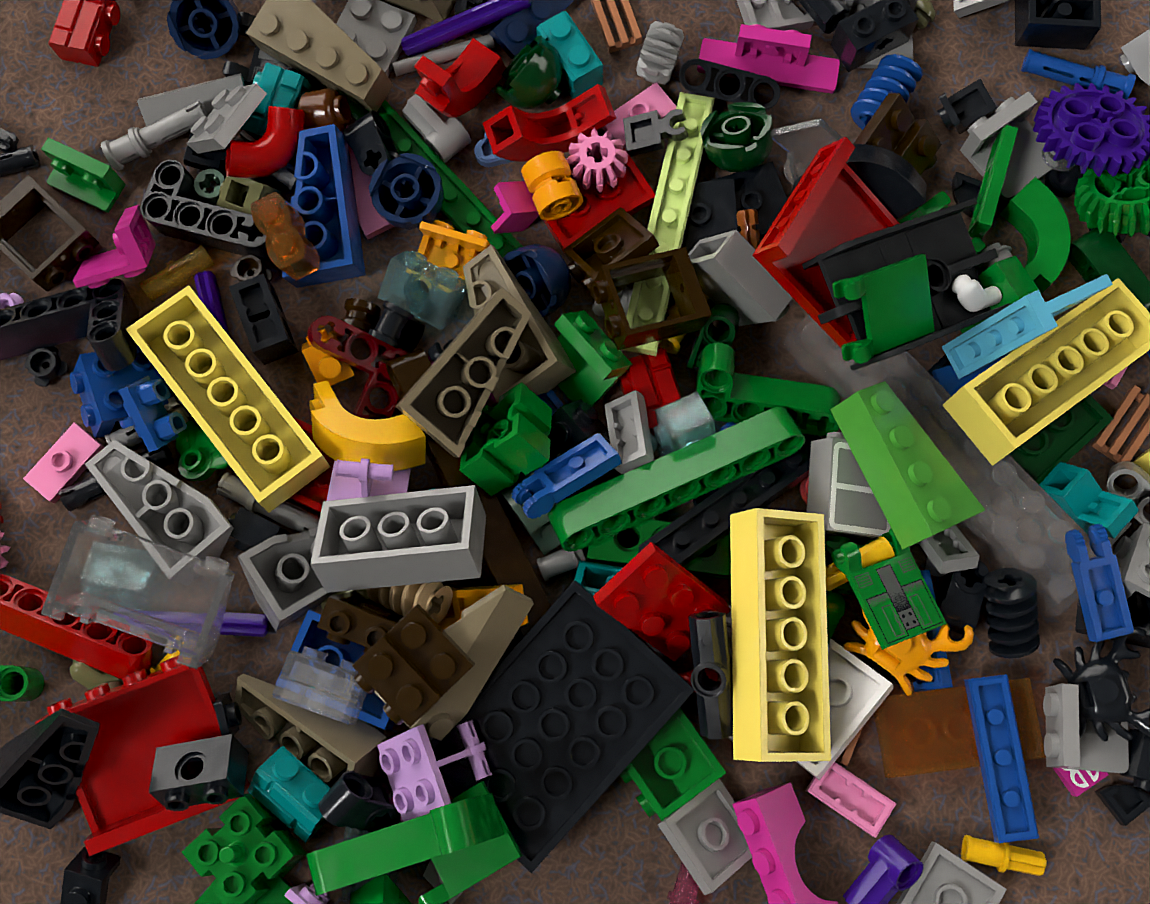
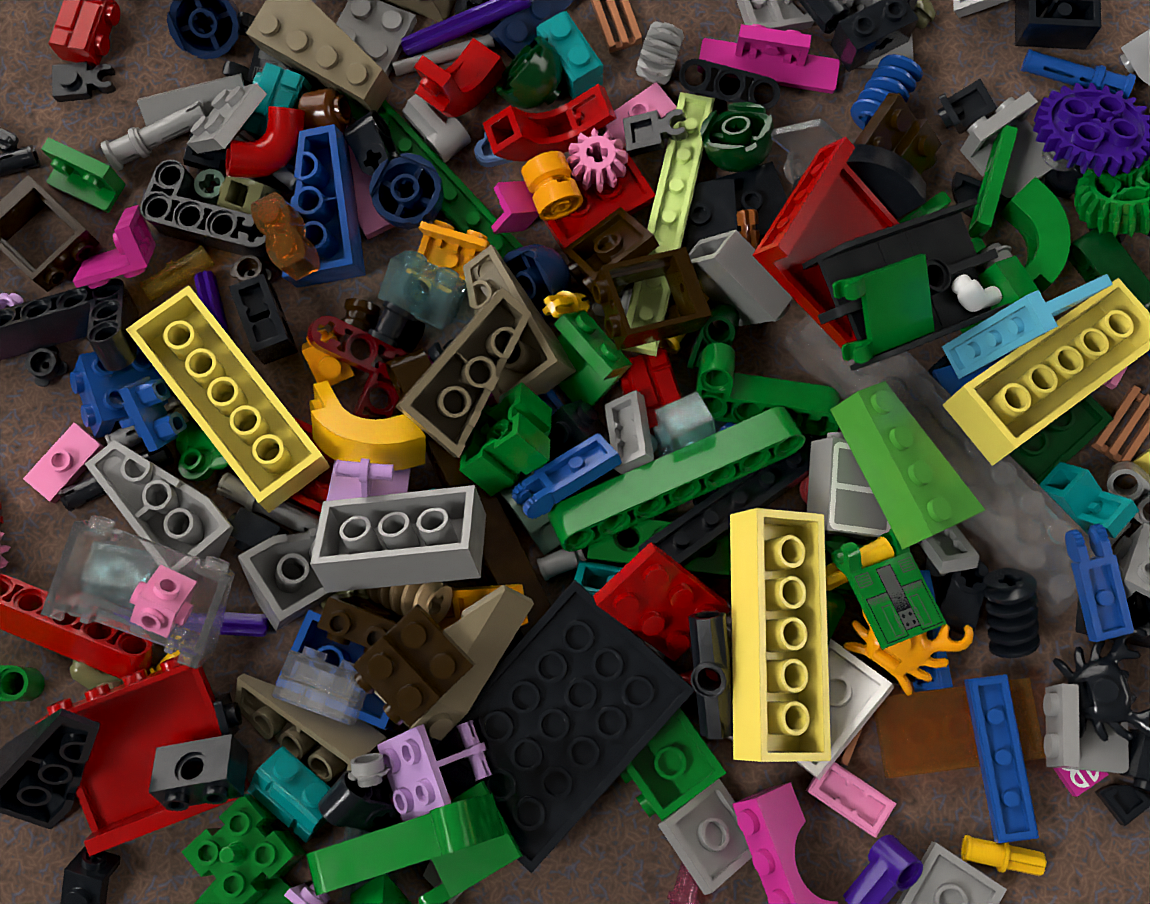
none -> black plate [52,62,116,102]
none -> bright pink brick [130,564,197,638]
none -> light grey plate [348,753,389,787]
none -> yellow axle [542,291,589,319]

